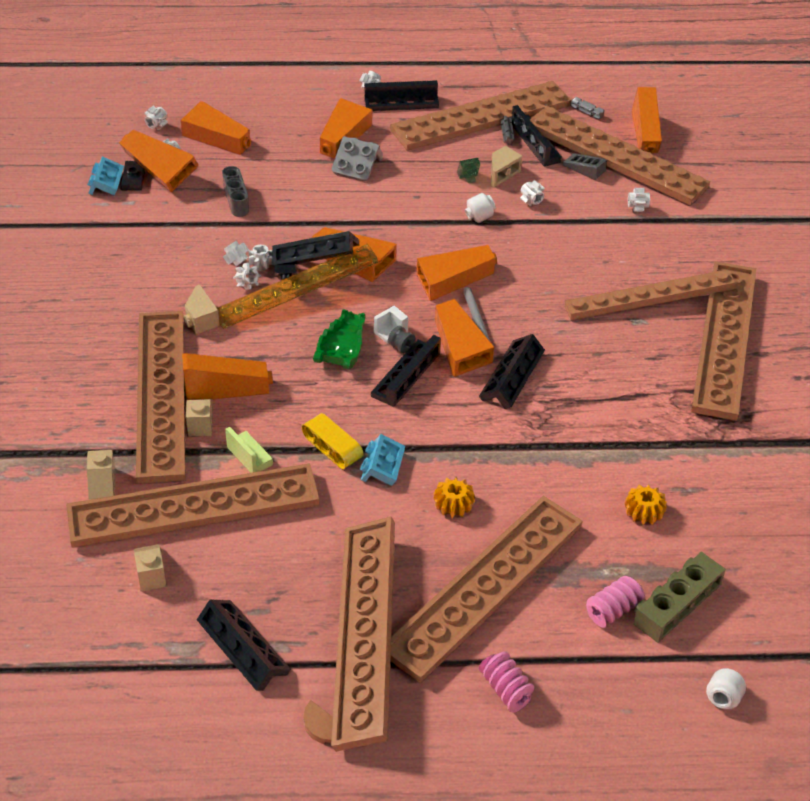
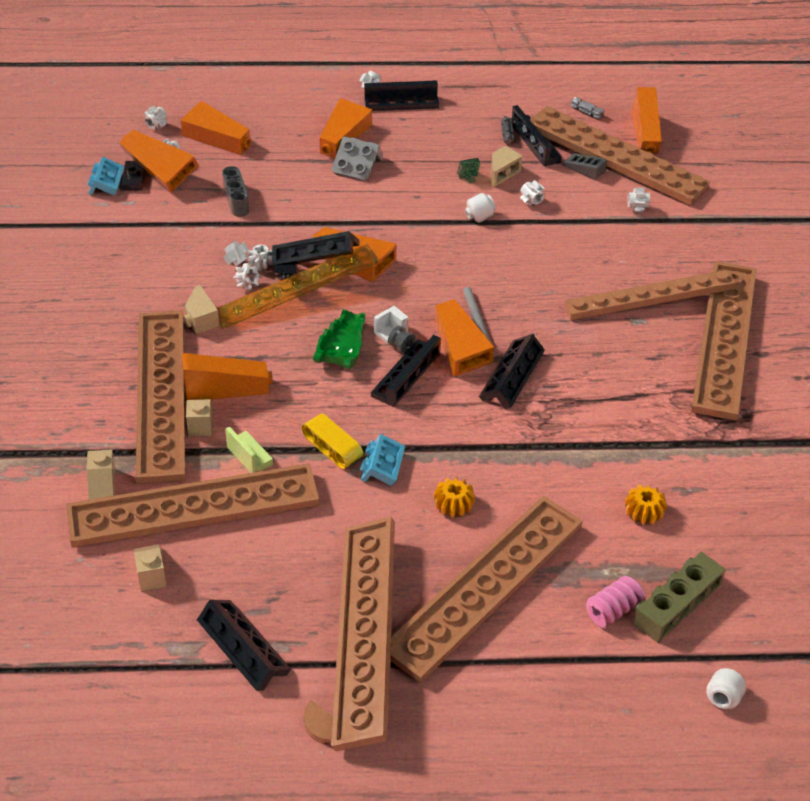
nougat plate [390,81,571,151] -> none
orange slope [417,245,497,301] -> none
bright pink piece [478,651,535,712] -> none

